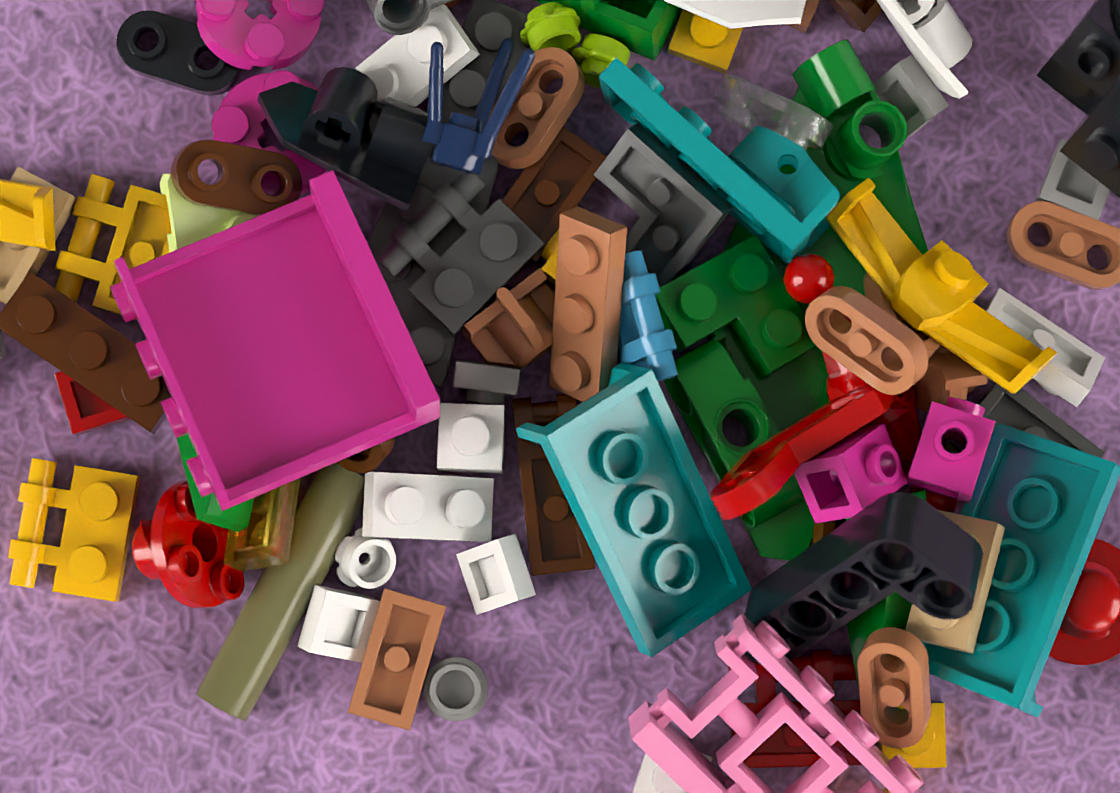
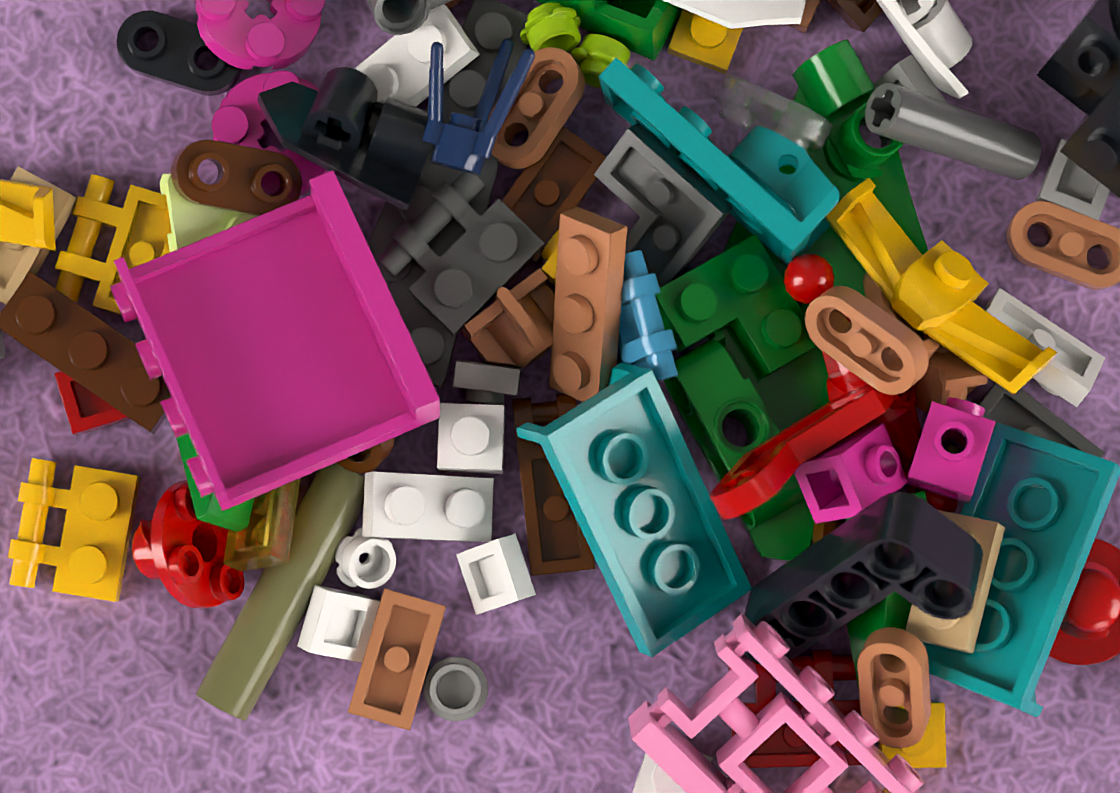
none -> dark grey piece [865,83,1041,180]

